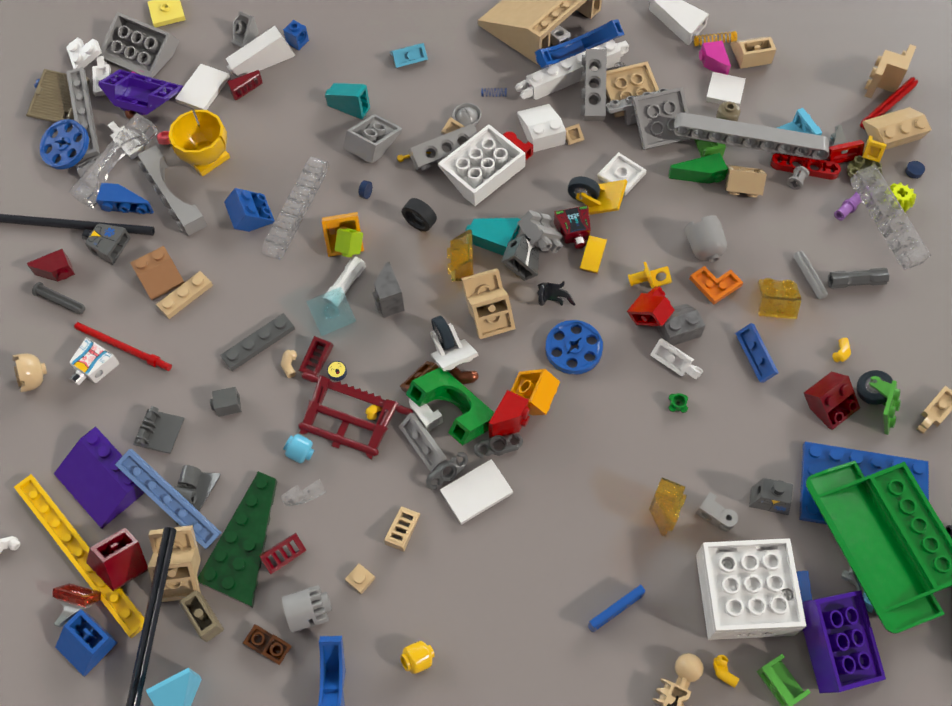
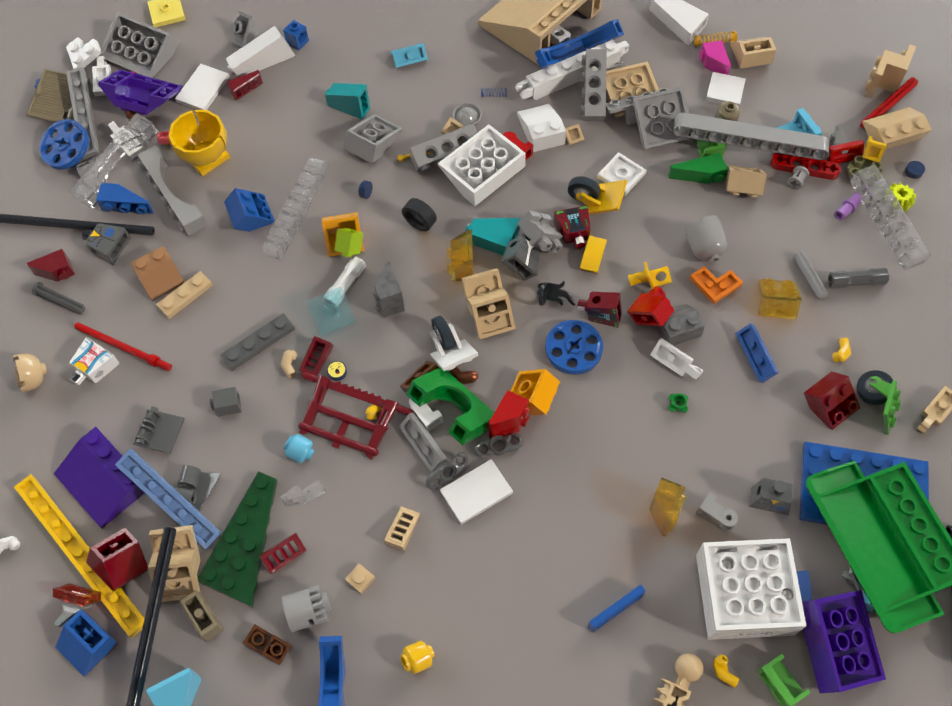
none -> dark red torso [577,291,622,327]

